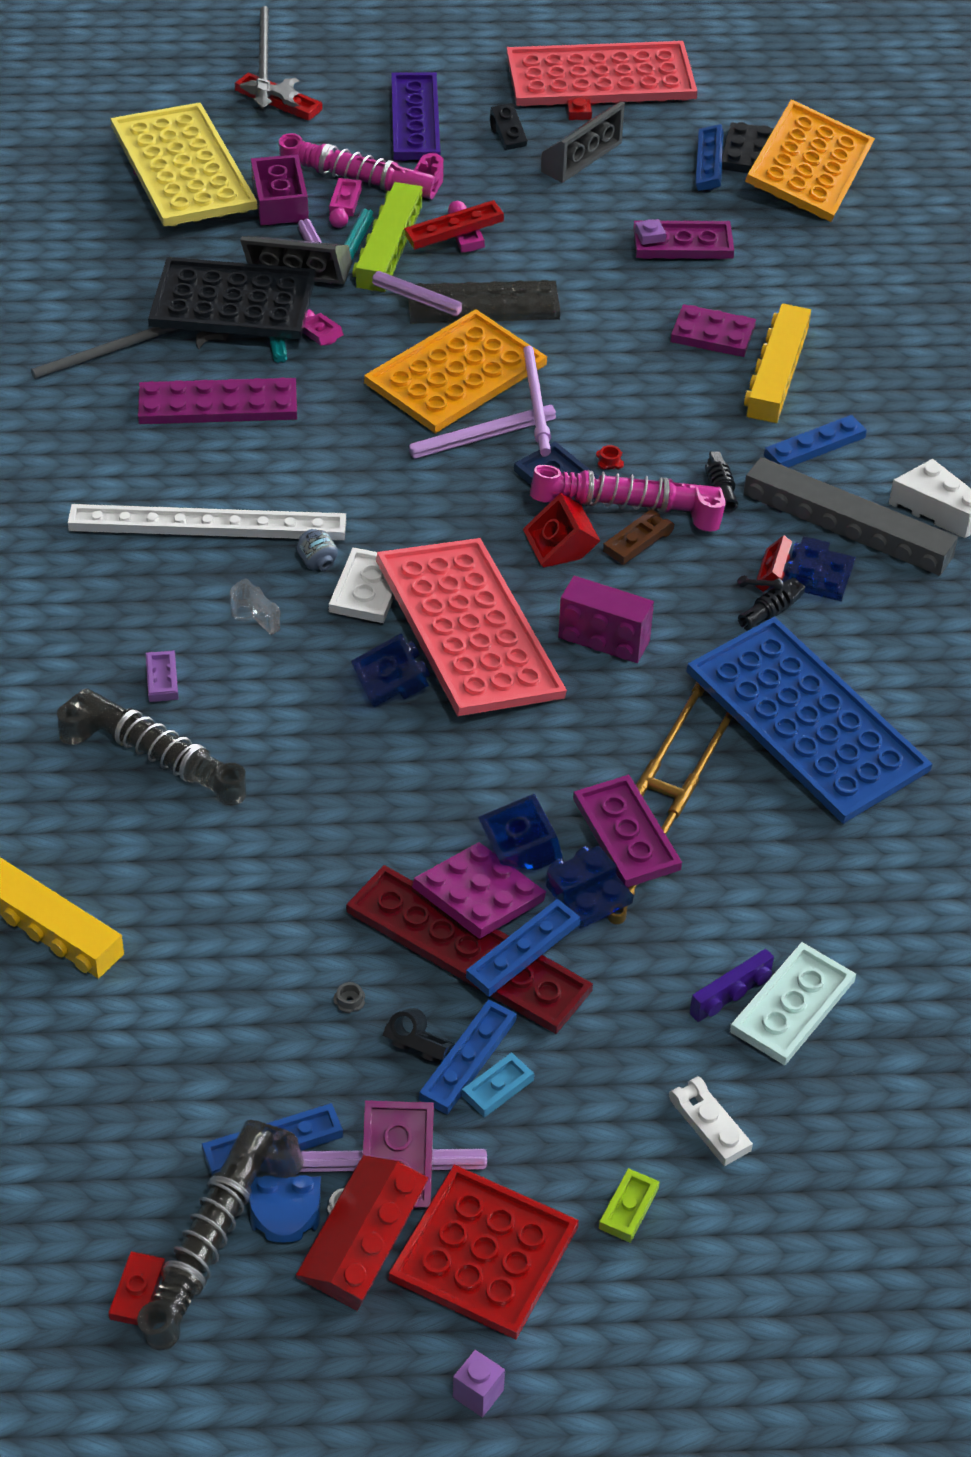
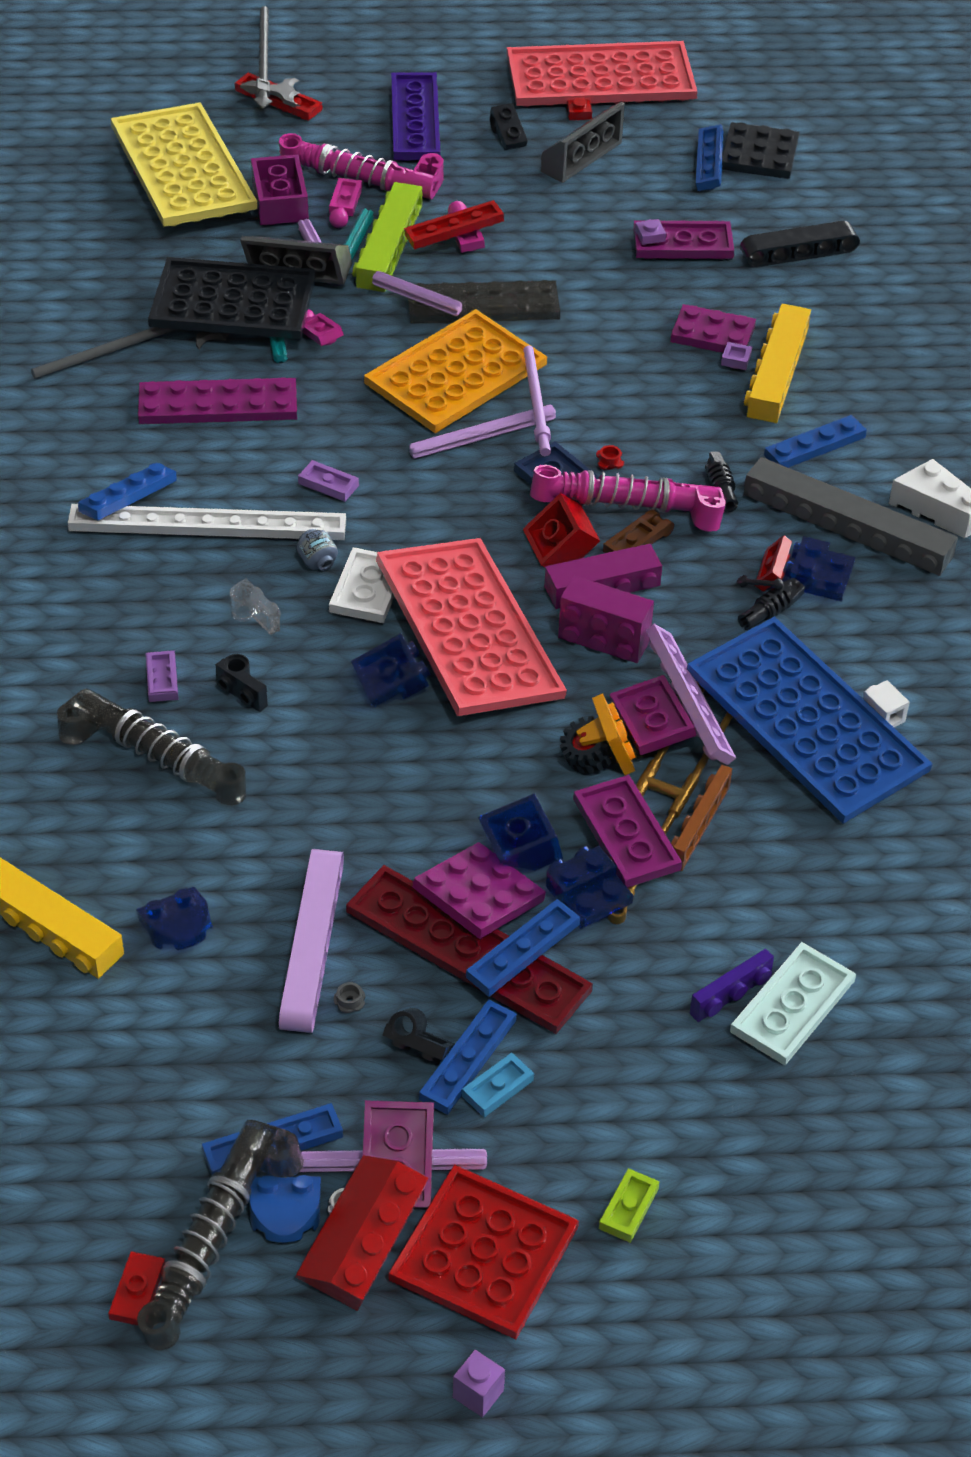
white plate [669,1076,753,1167] -> none
light orange plate [745,99,875,222] -> none
none -> blue plate [78,463,177,521]
none -> clear blue slope [136,887,213,950]
none -> black plate [215,654,268,712]
none -> lavender beam [279,849,344,1033]
none -> medium lavender plate [298,460,359,502]
none -> magenta brick [544,544,662,609]
none -> plate [560,693,636,775]
none -> magenta plate [609,675,696,755]
none -> lavender plate [646,624,736,765]
none -> dark orange plate [671,764,733,871]
none -> medium lavender plate [721,342,752,370]
none -> black beam [740,221,860,267]
none -> white brick [863,680,910,727]

